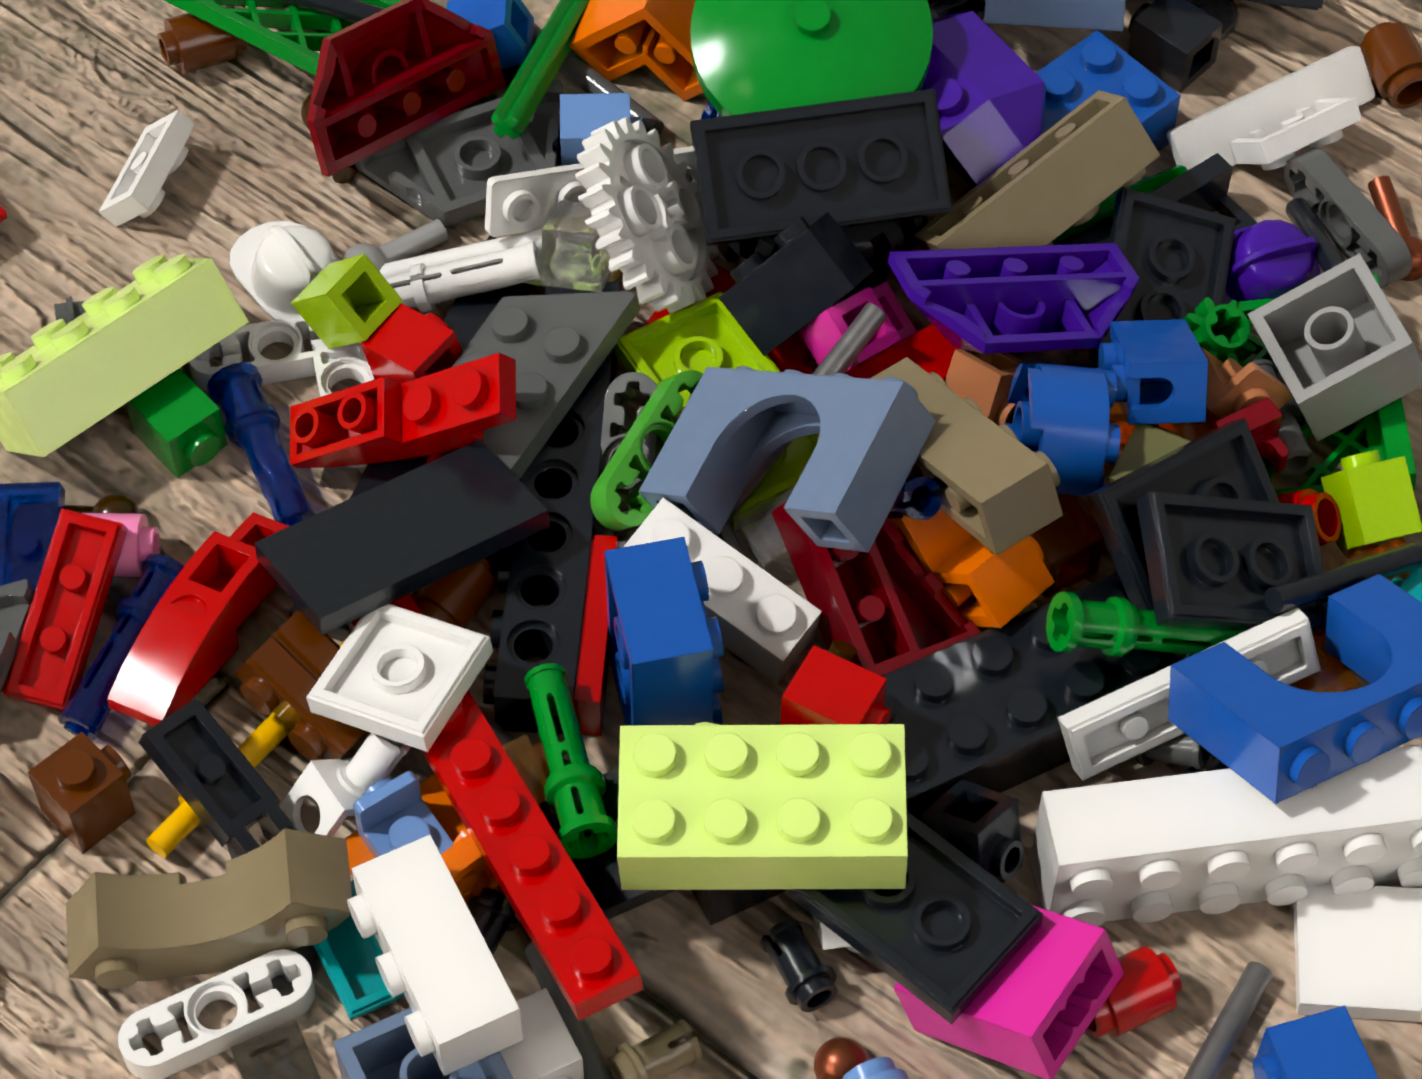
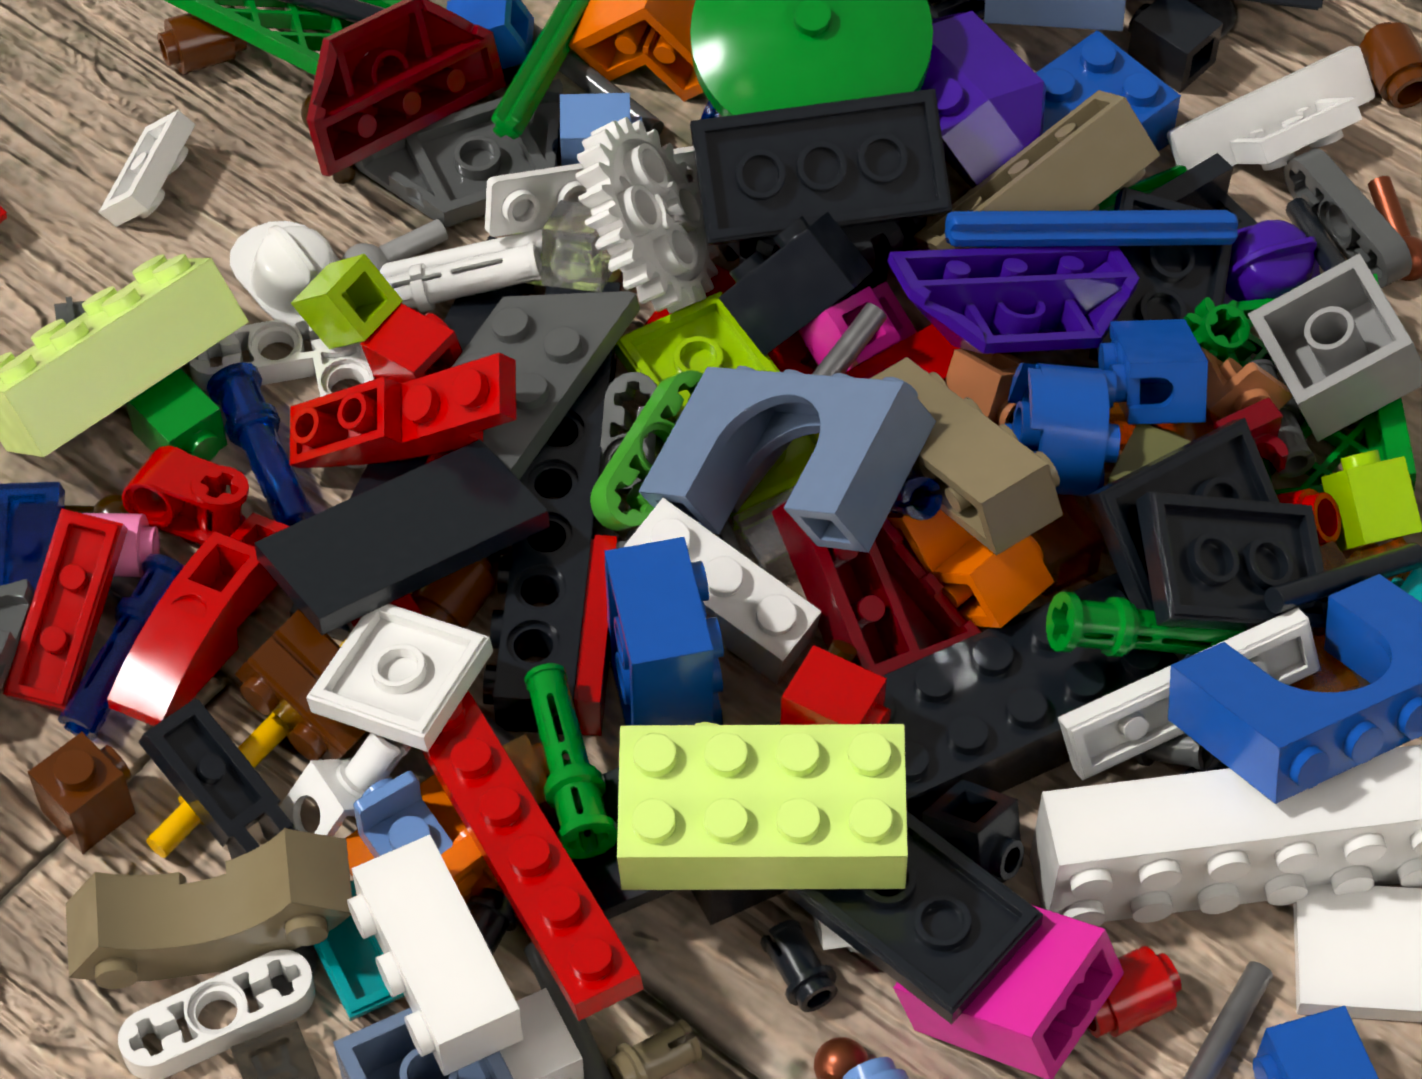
none -> red piece [122,445,249,546]
none -> blue axle [945,210,1238,247]

